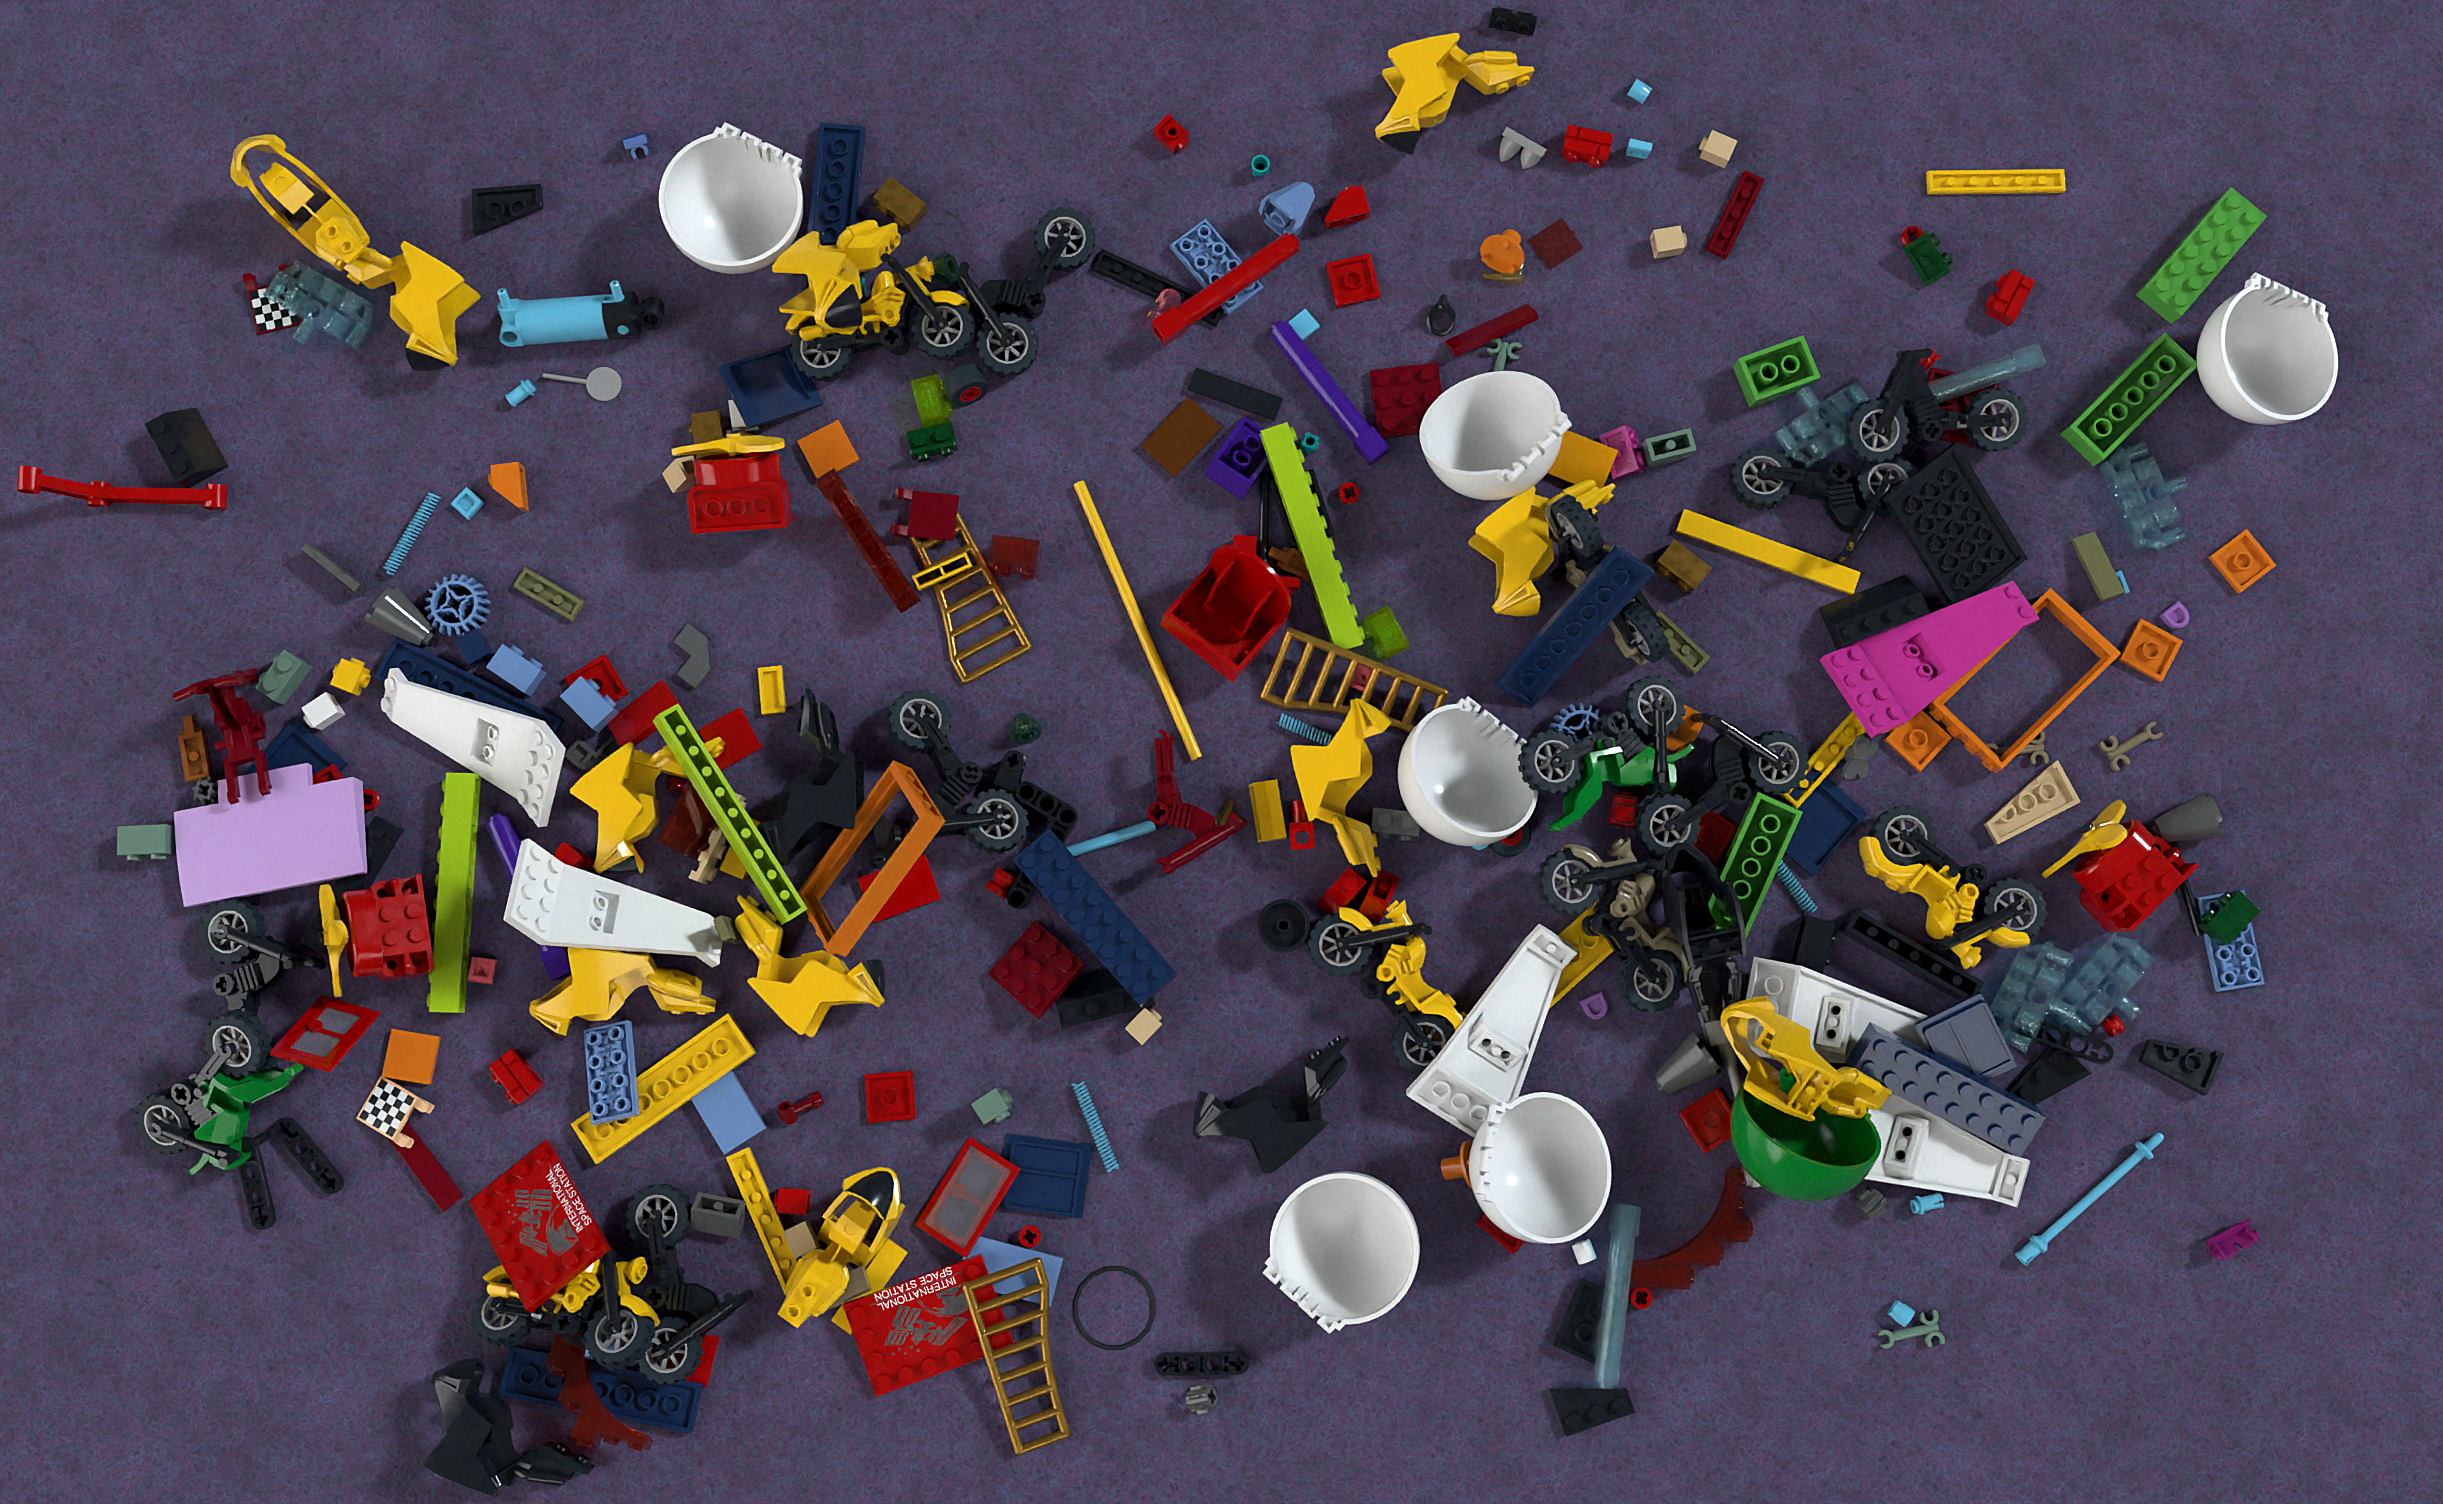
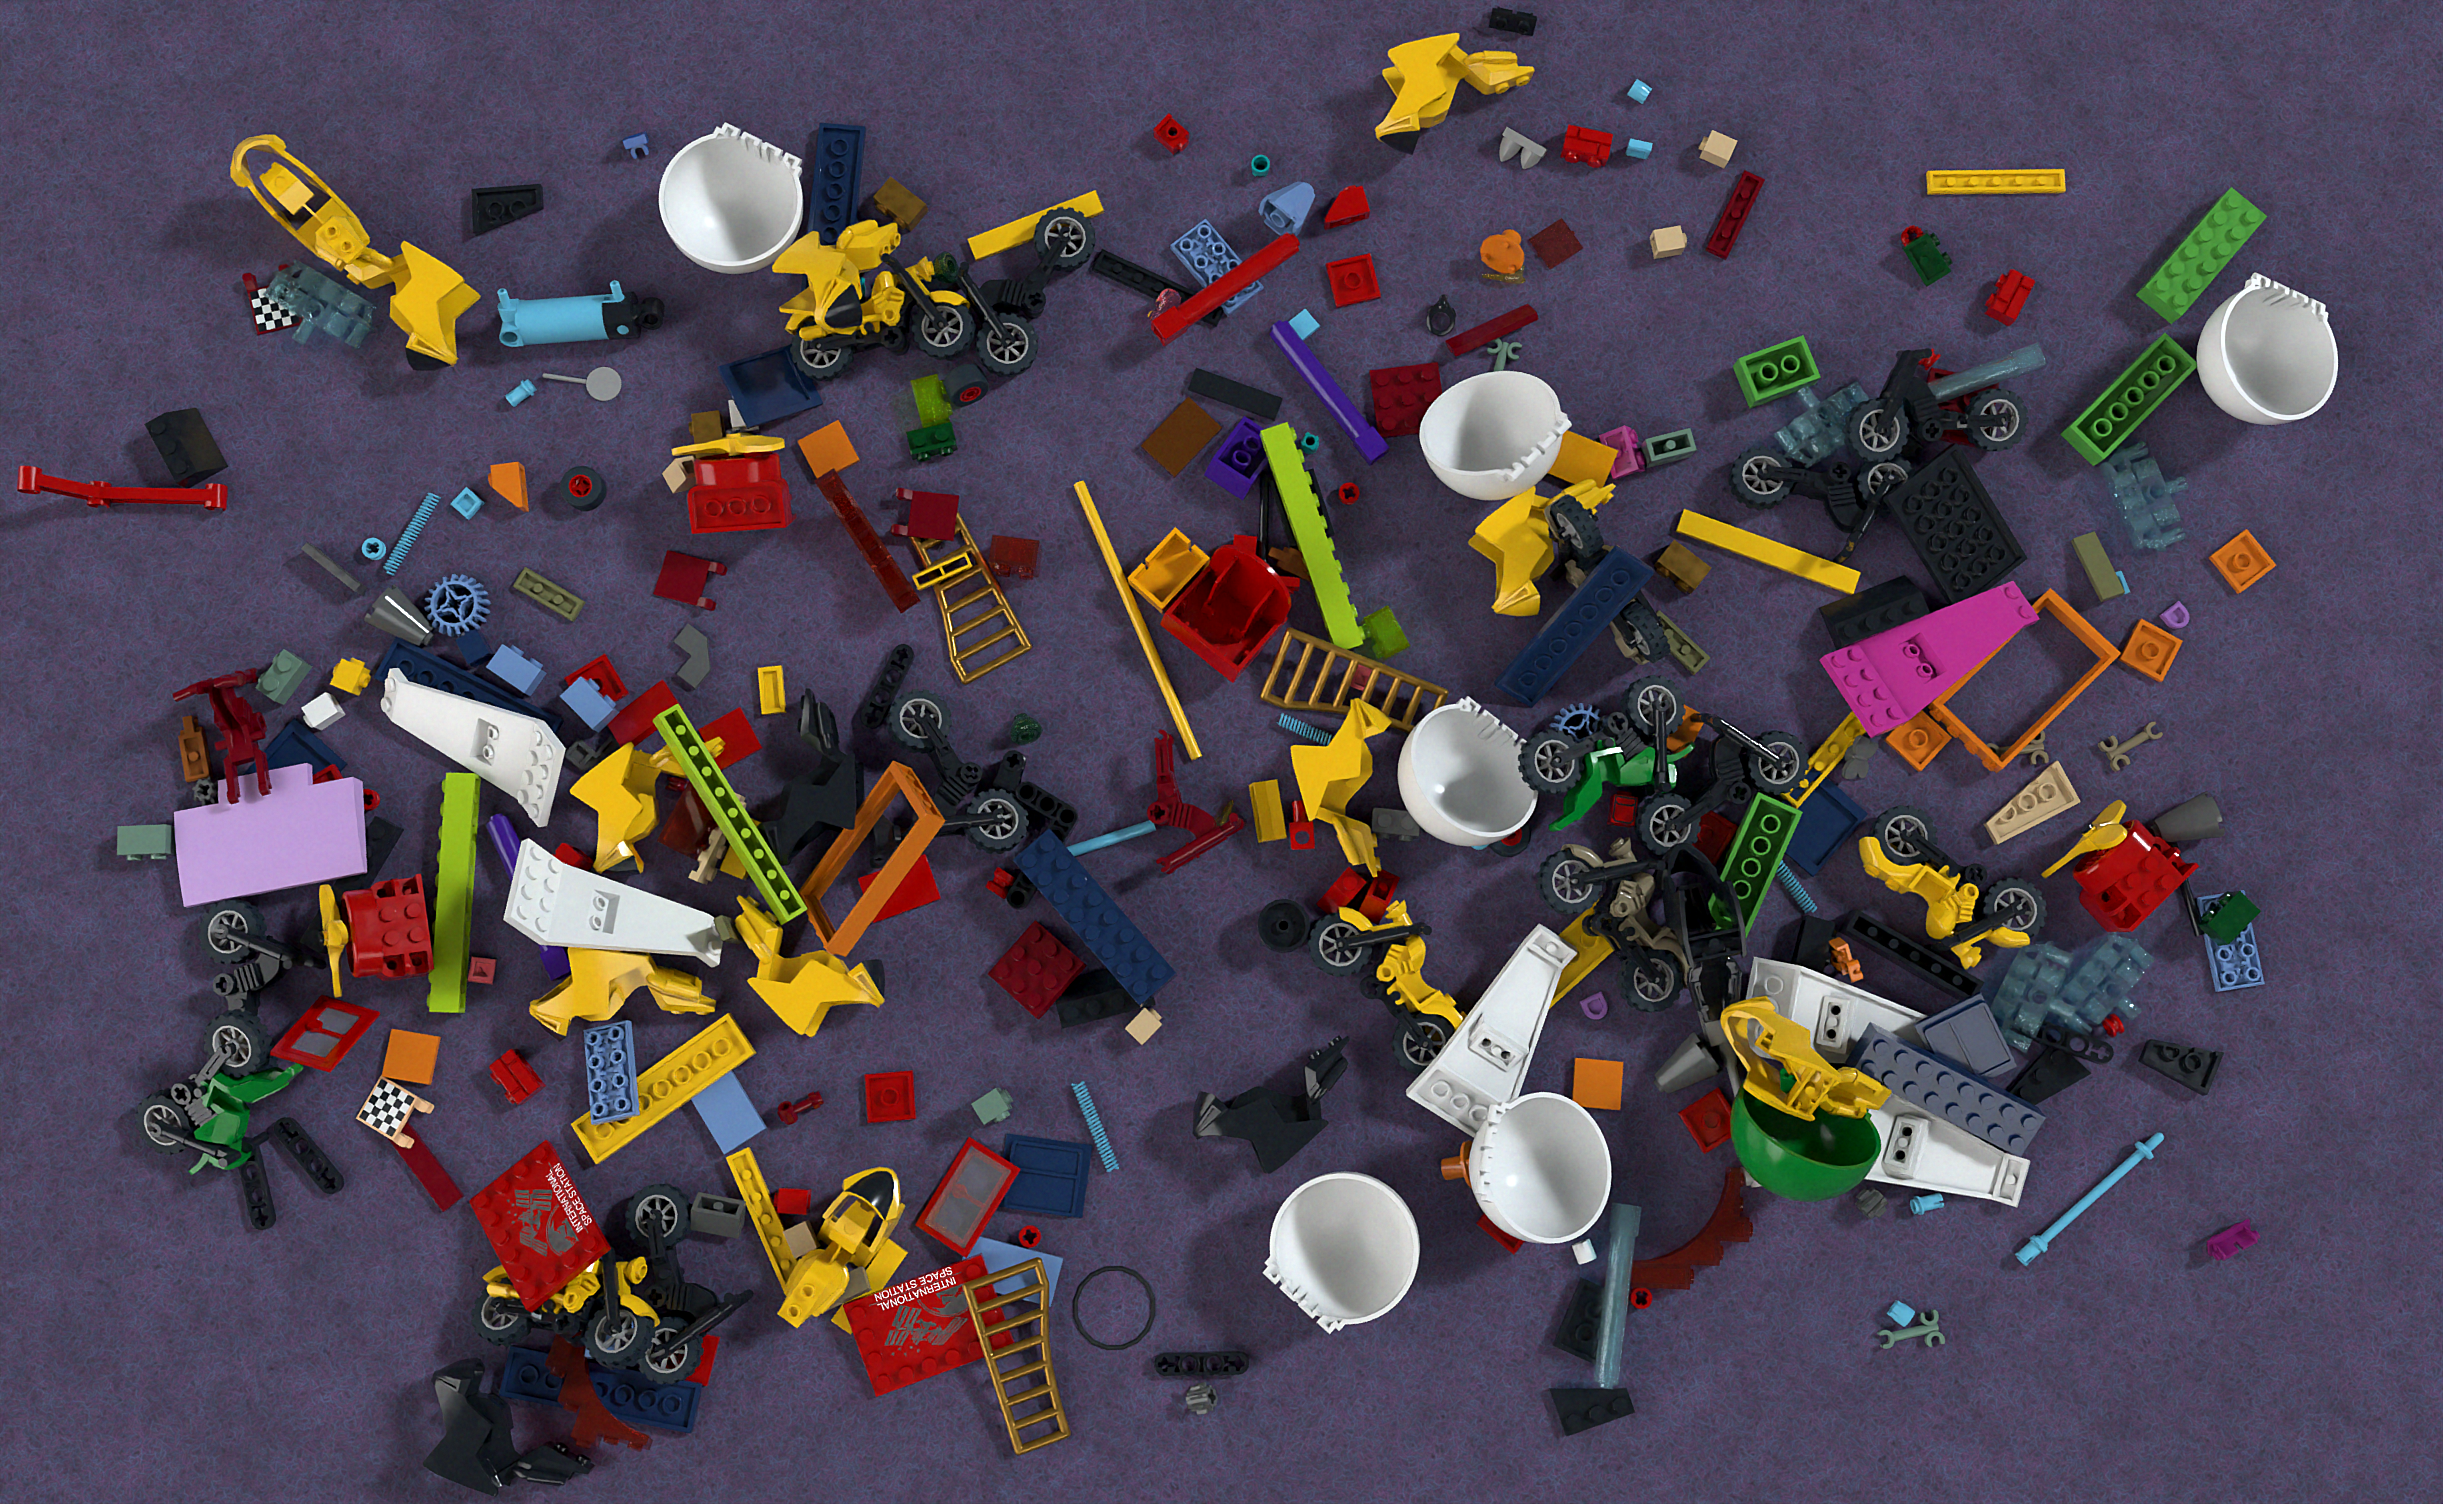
none -> medium azure bush [362,538,386,560]
none -> black wheel [560,466,607,511]
none -> dark red flag [653,550,728,611]
none -> black beam [861,644,915,729]
none -> yellow tile [968,190,1104,262]
none -> light orange piece [1127,527,1210,615]
none -> orange tile [1572,1058,1623,1110]
none -> orange piece [1828,937,1863,983]

